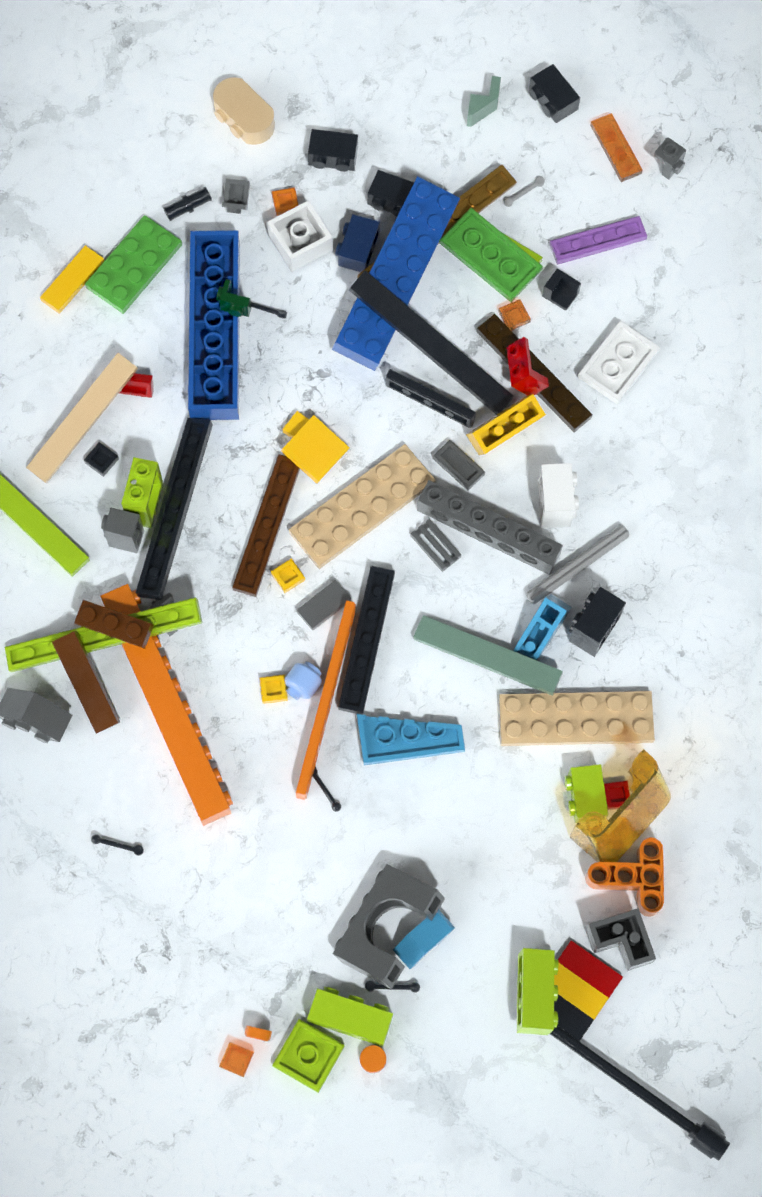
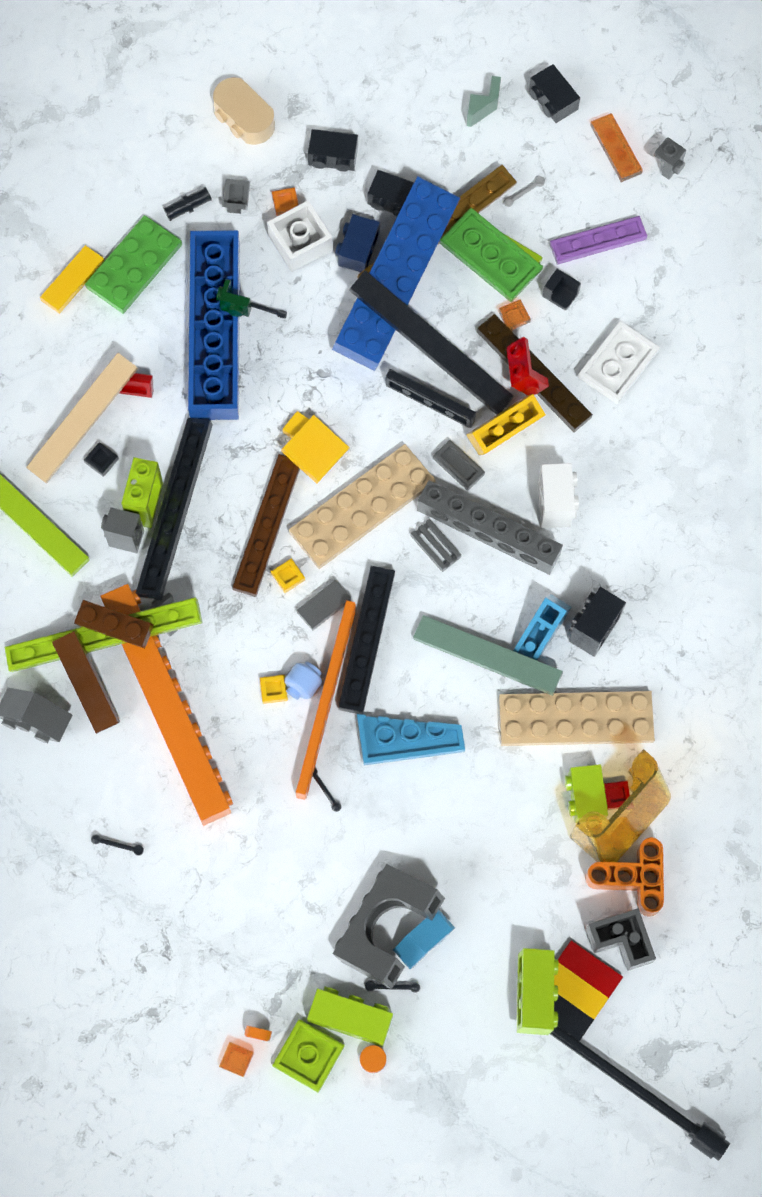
light grey axle [526,525,629,604] -> none

